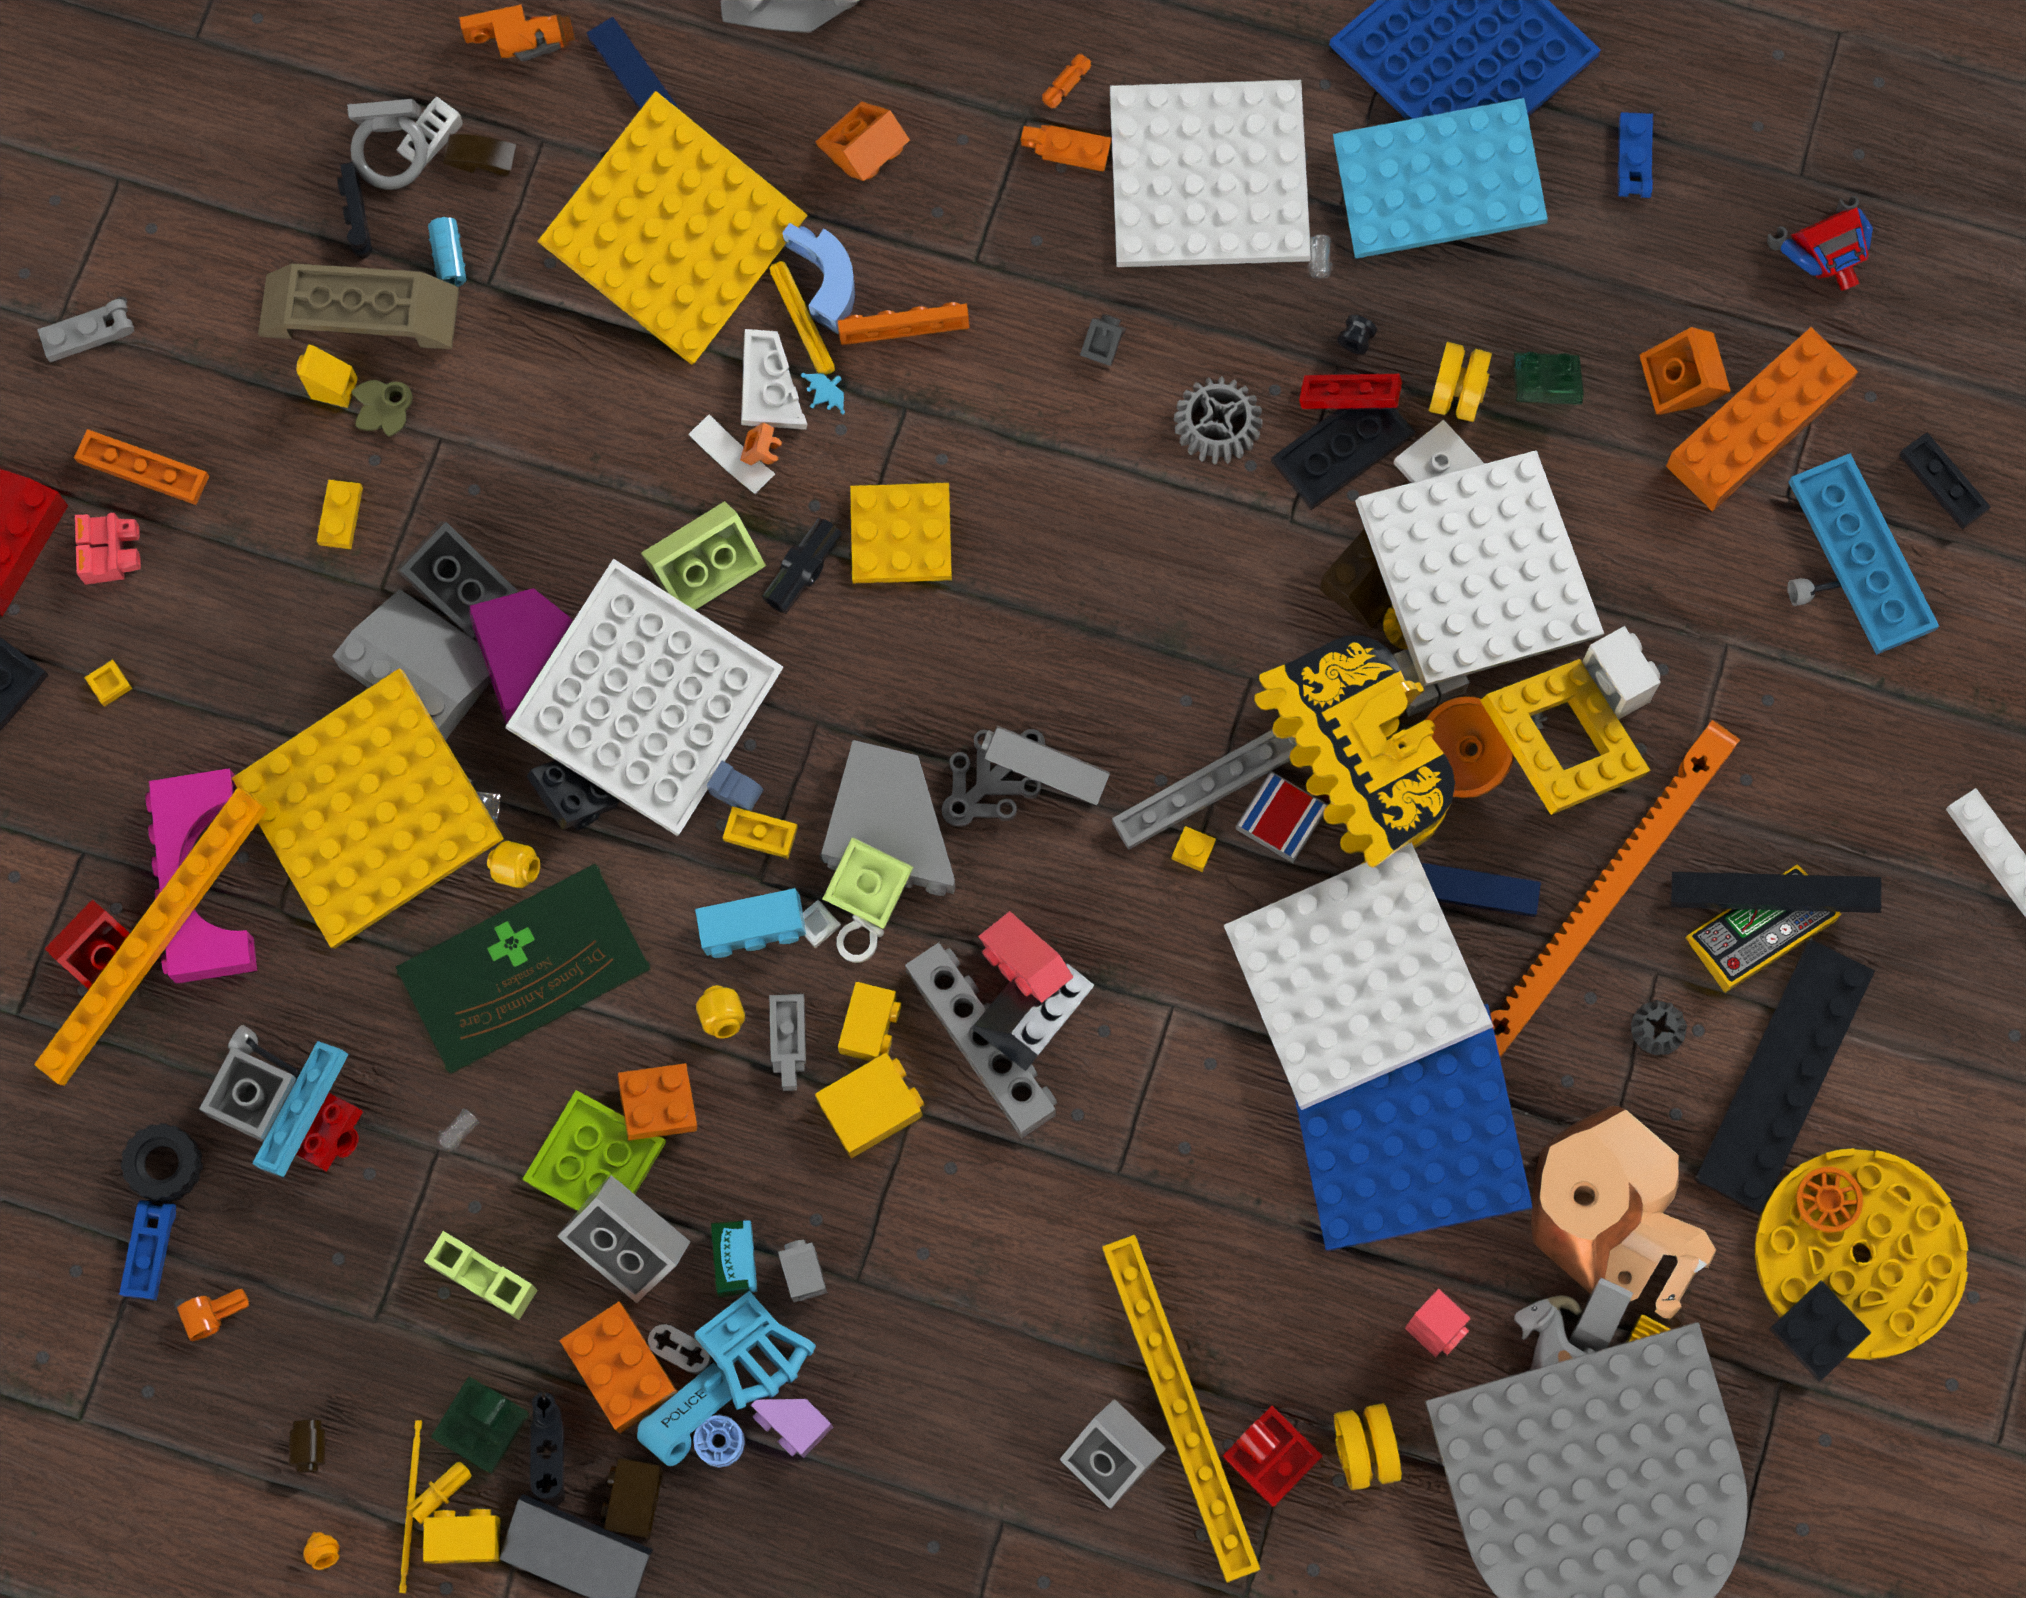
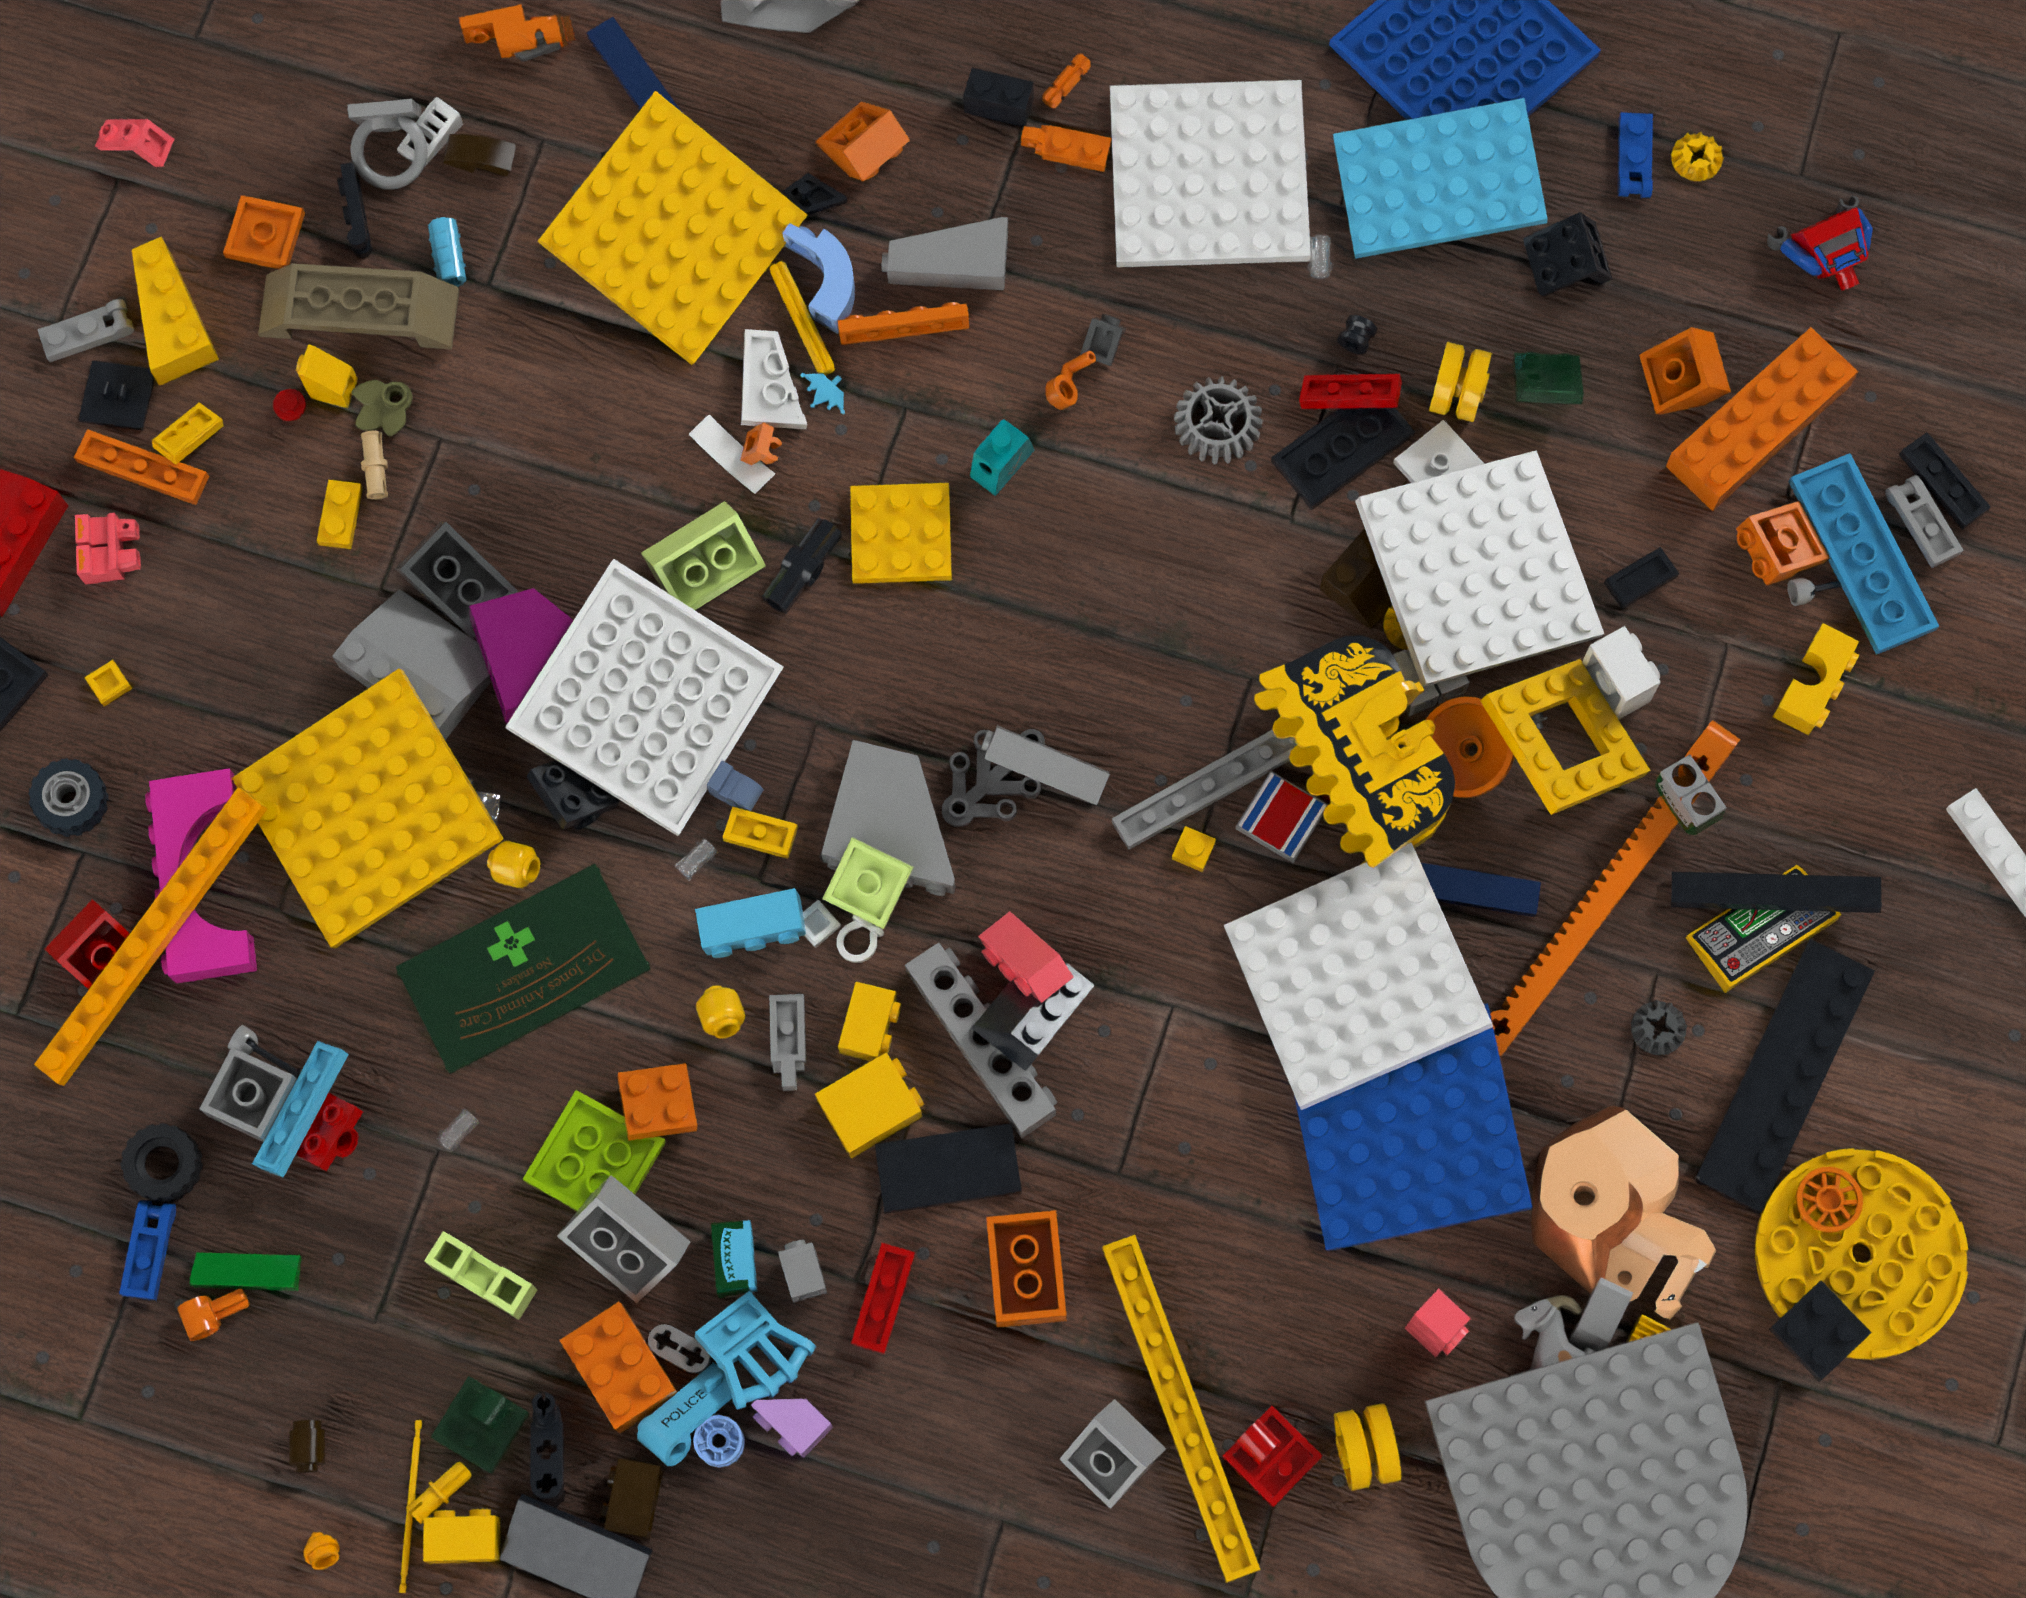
none -> black wheel [28,758,109,837]
none -> black piece [78,360,155,431]
none -> coral bracket [95,119,174,167]
none -> yellow wedge [131,236,219,386]
none -> yellow plate [151,402,224,465]
none -> green slope [189,1252,301,1291]
none -> orange plate [223,195,305,269]
none -> red plate [273,389,306,421]
none -> tan pin [361,431,388,500]
none -> clear pin [674,838,718,881]
none -> black piece [783,173,847,215]
none -> red plate [851,1243,916,1355]
none -> black tile [875,1124,1022,1214]
none -> light grey slope [882,217,1008,290]
none -> black brick [963,67,1034,127]
none -> teal torso [970,419,1034,496]
none -> orange brick [986,1210,1067,1328]
none -> orange plate [1045,351,1096,410]
none -> black bracket [1523,212,1613,297]
none -> black tile [1604,547,1679,610]
none -> light grey piece [1655,754,1727,835]
none -> yellow gear [1671,132,1724,181]
none -> orange plate [1736,501,1830,586]
none -> yellow arch [1772,623,1859,736]
none -> light grey plate [1885,475,1963,568]

